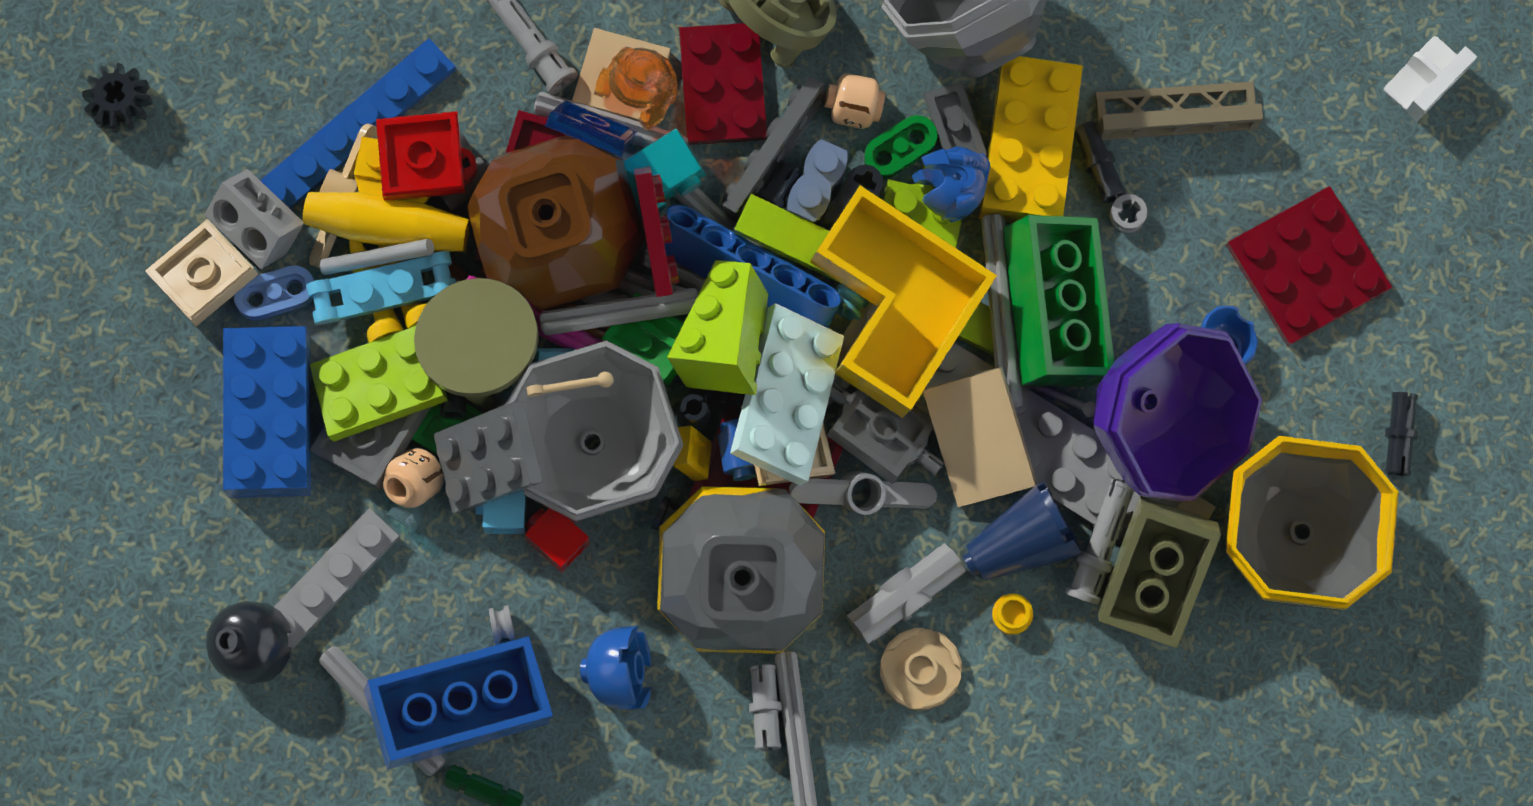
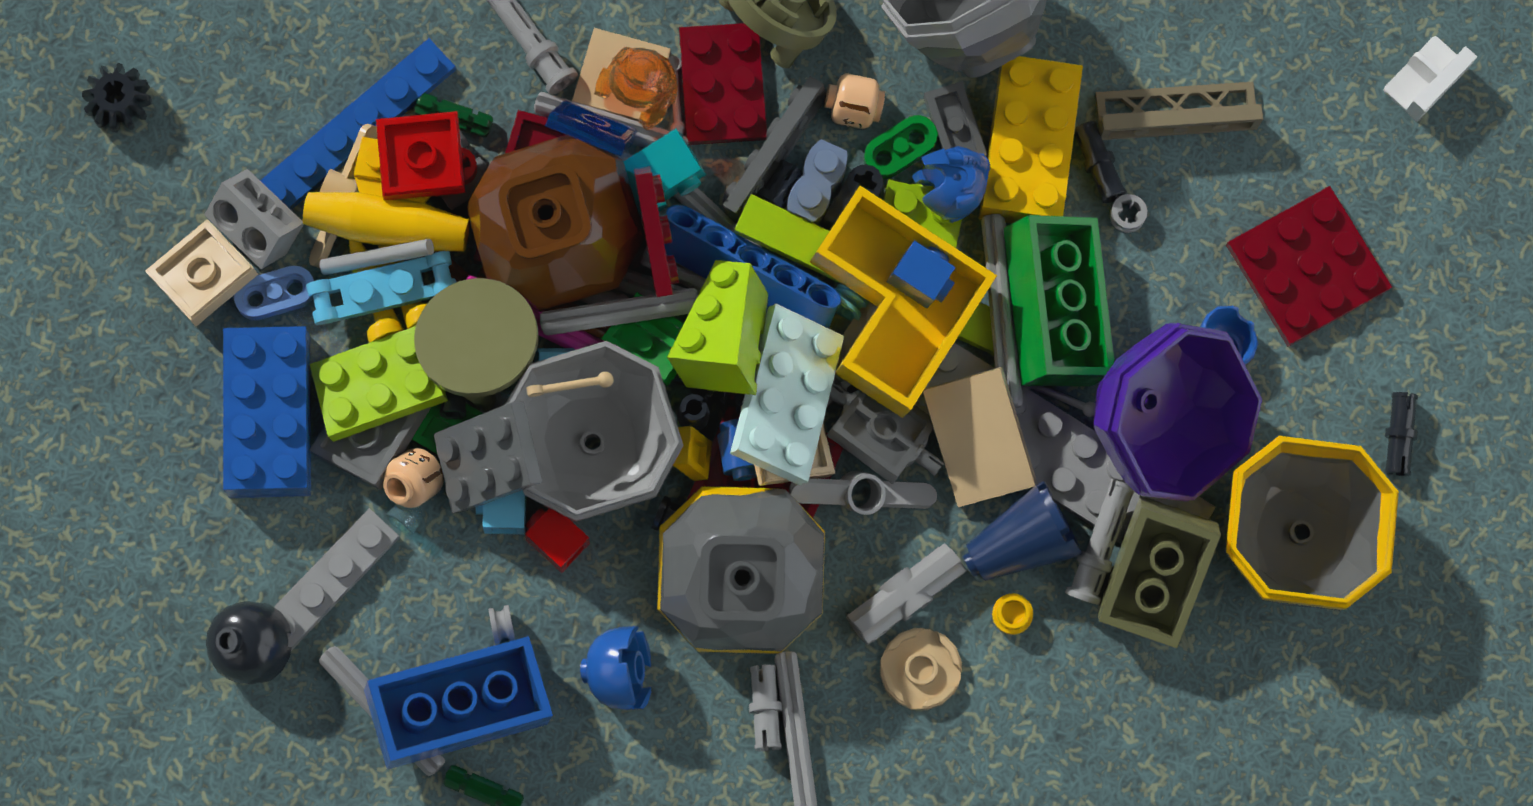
none -> dark green axle [415,93,493,138]
none -> light grey hinge [666,56,686,135]
none -> blue brick [886,240,956,308]

